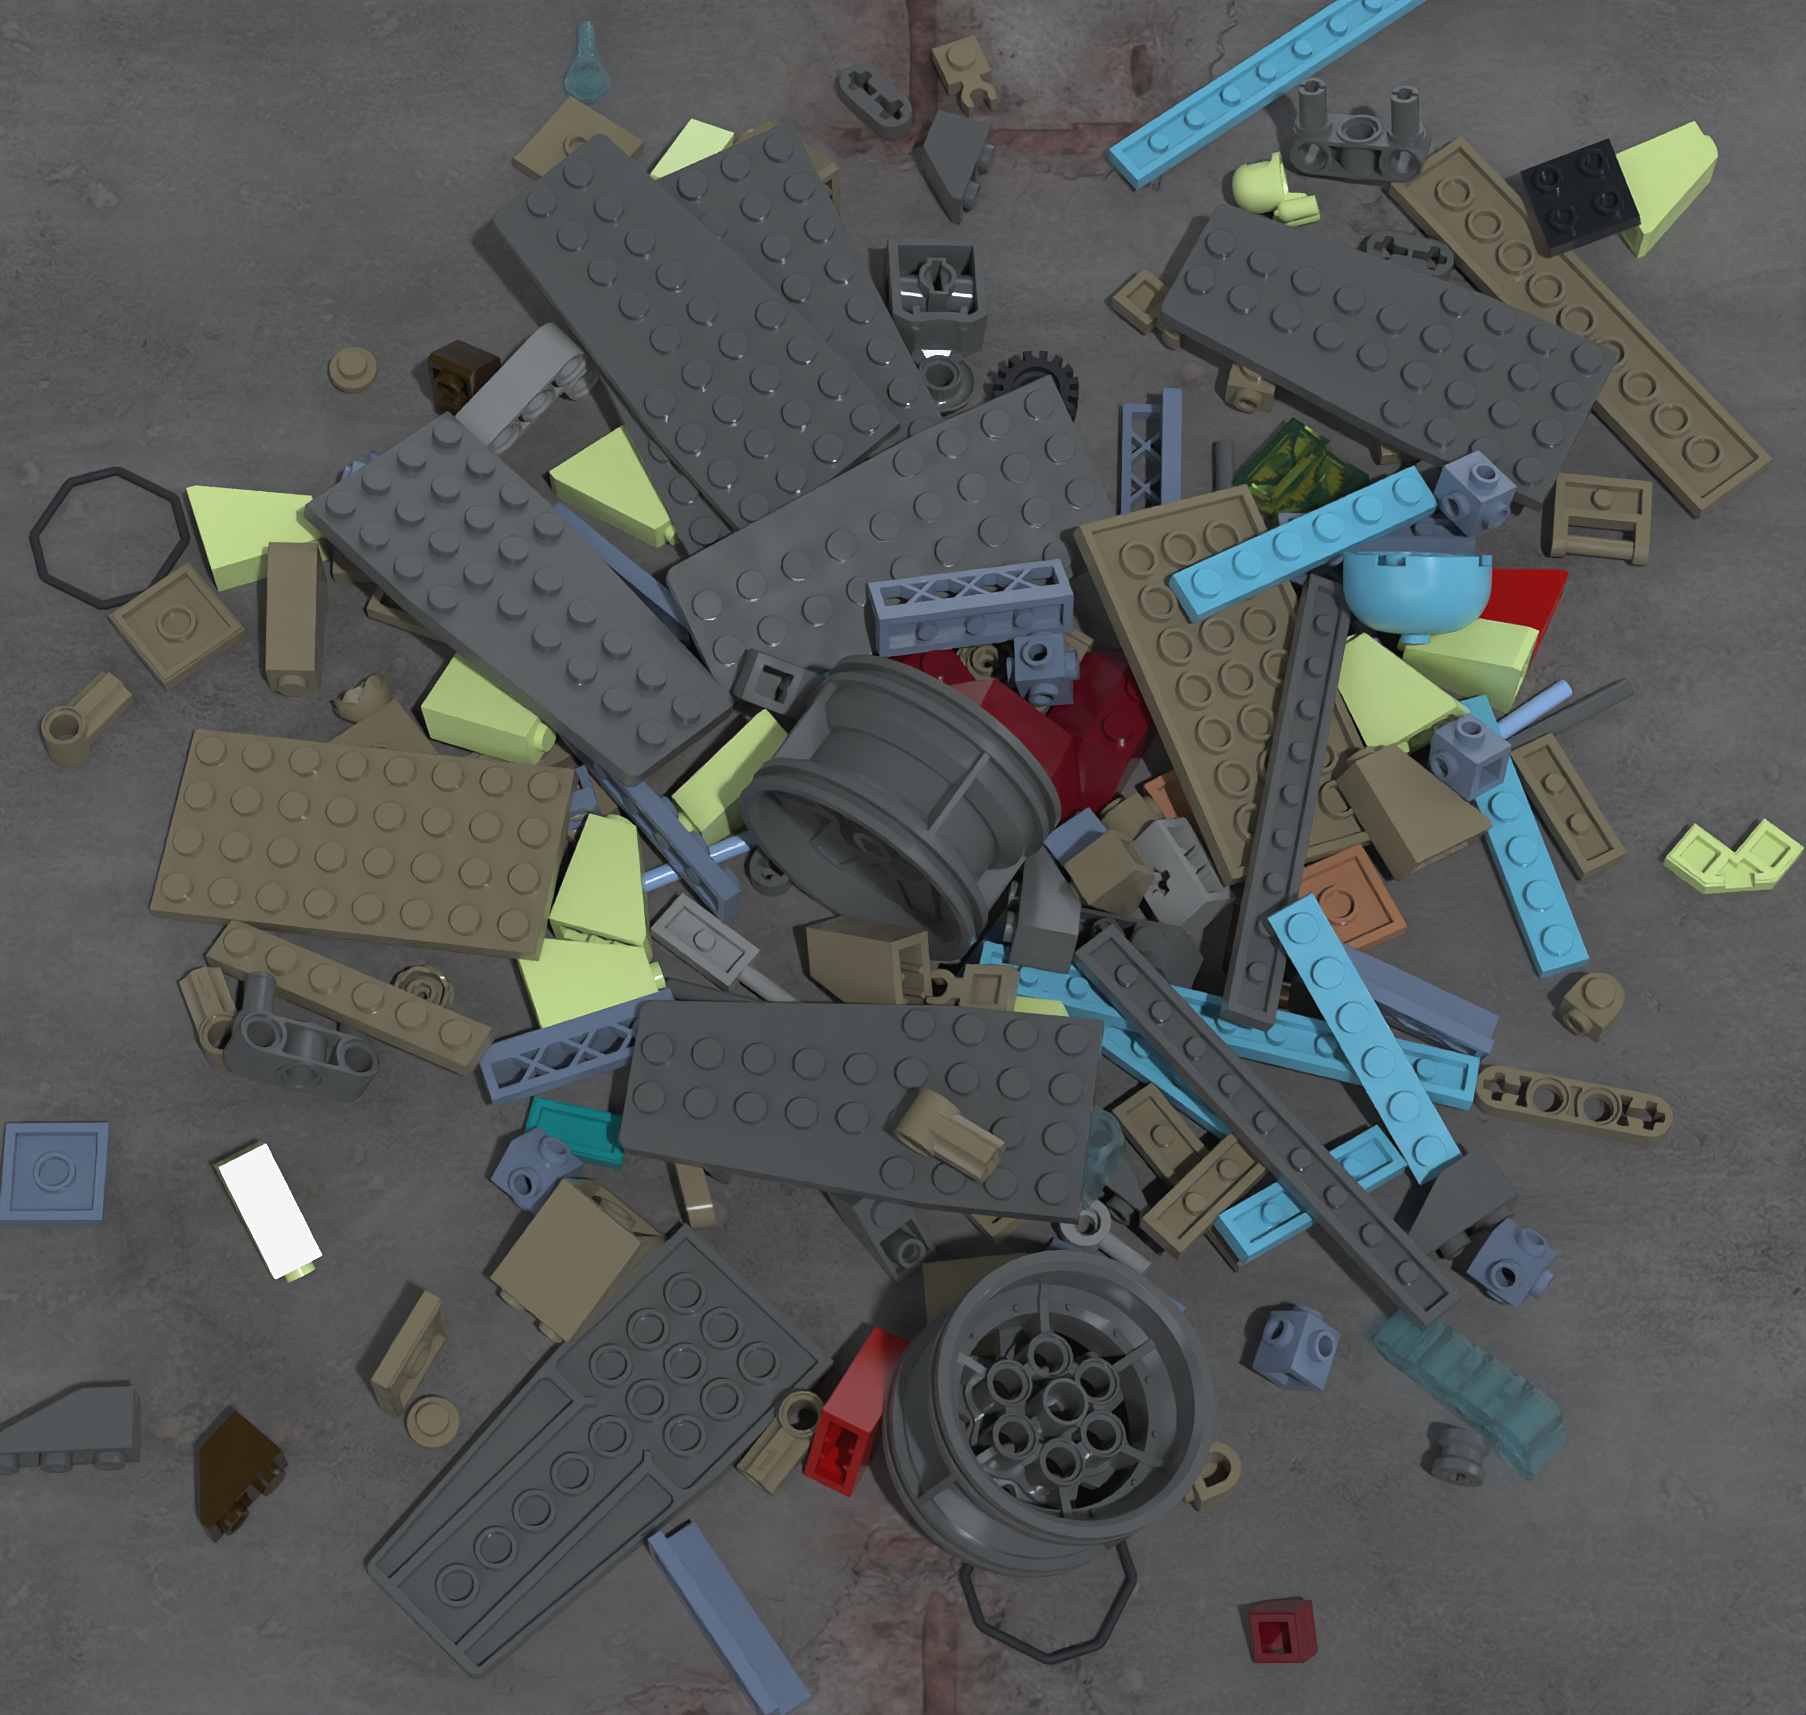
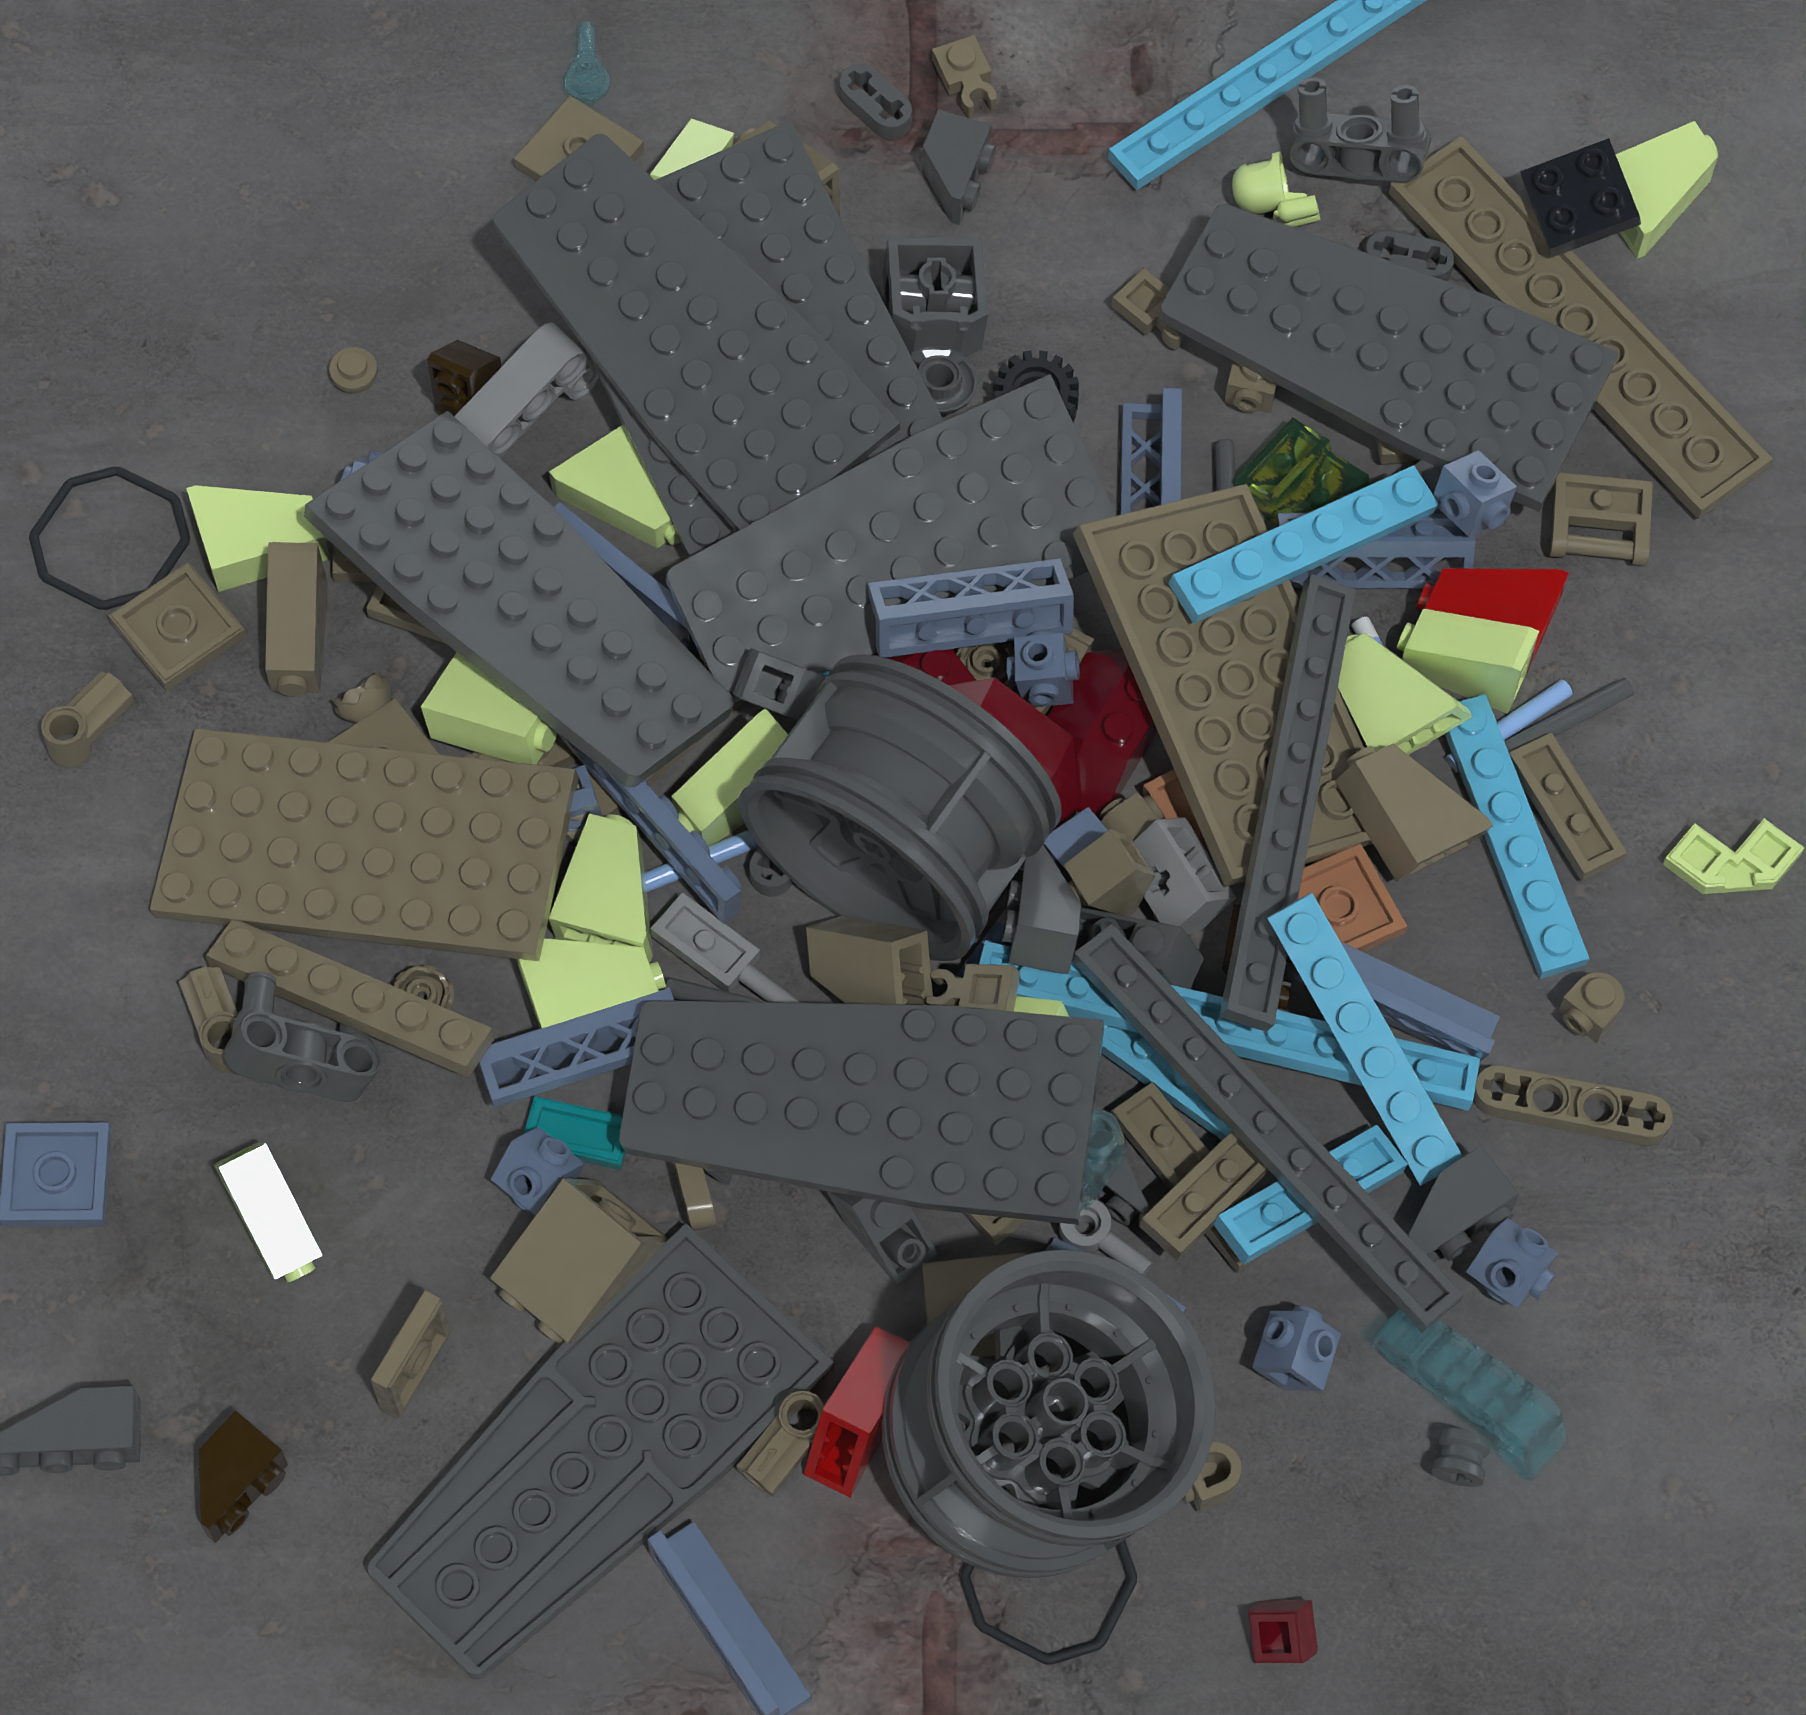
dark tan plate [407,1397,460,1450] -> none
dark tan piece [893,1088,1006,1184] -> none
medium azure cylinder [1343,551,1493,644] -> none
sand blue brick [1427,713,1512,802] -> none

